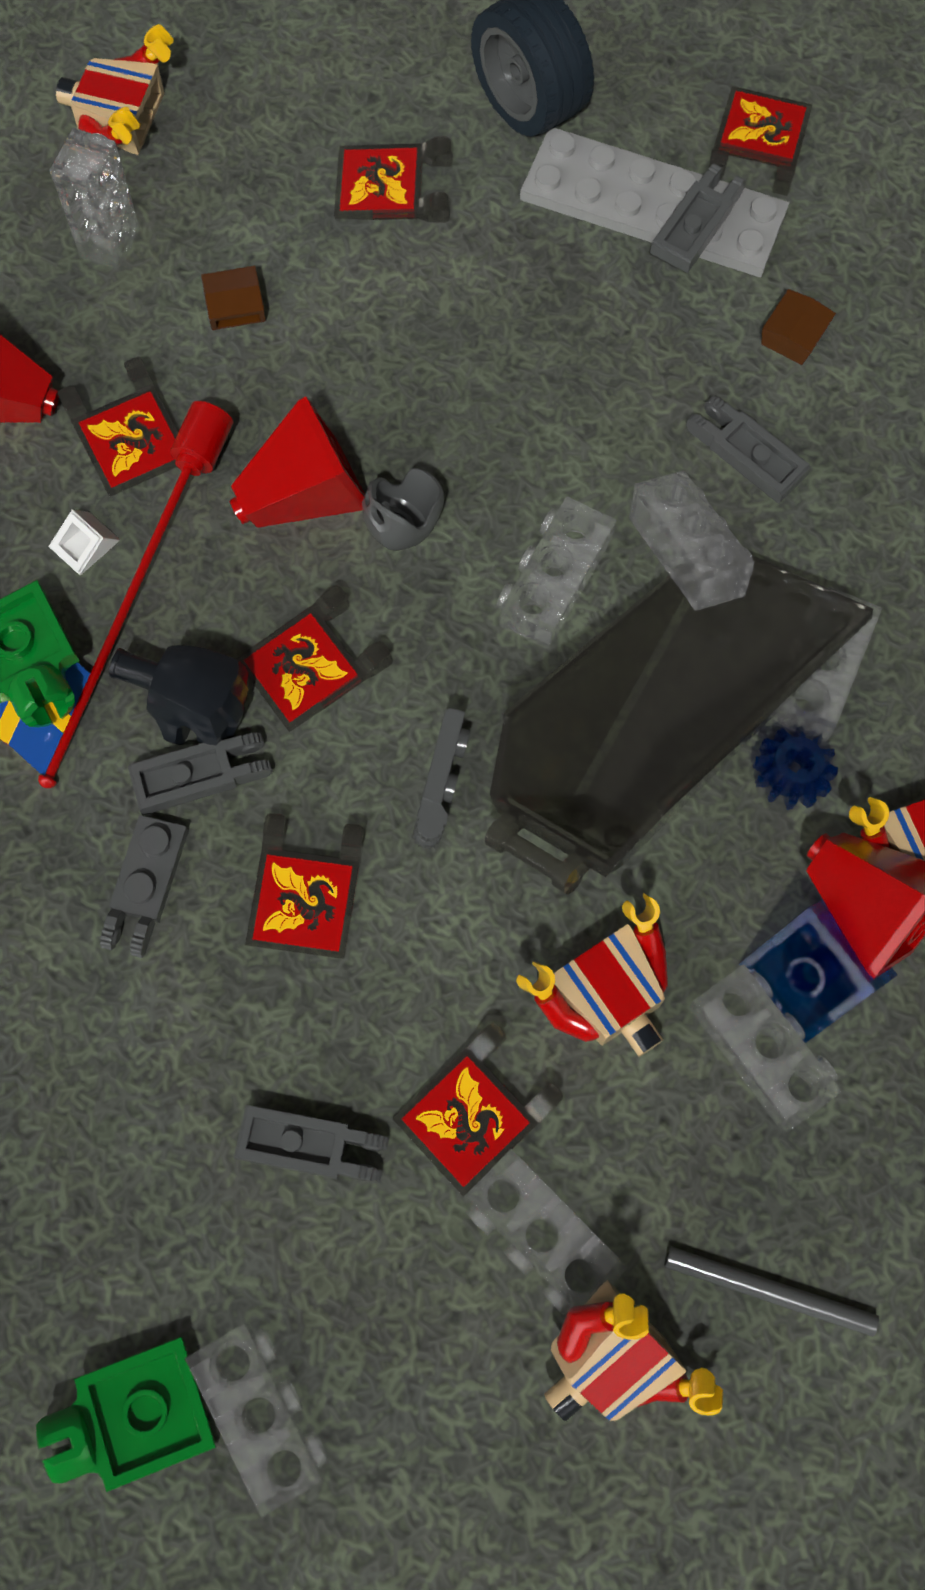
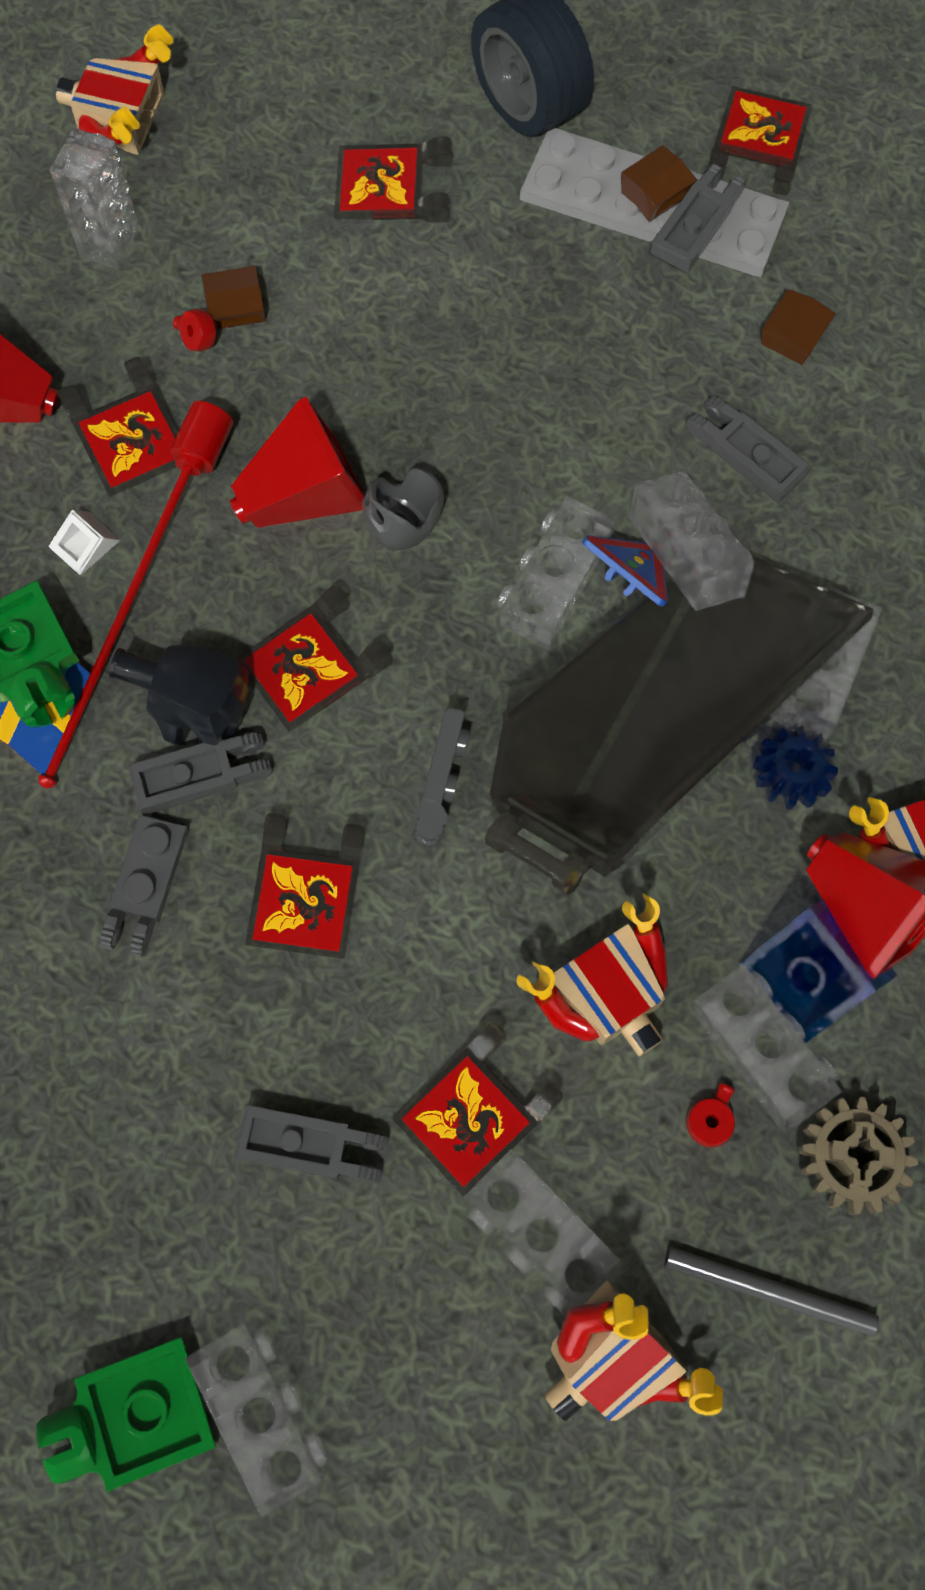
none -> red piece [173,308,216,352]
none -> piece [582,535,668,607]
none -> reddish brown piece [621,145,697,222]
none -> red piece [686,1083,735,1148]
none -> dark tan gear [798,1097,918,1216]

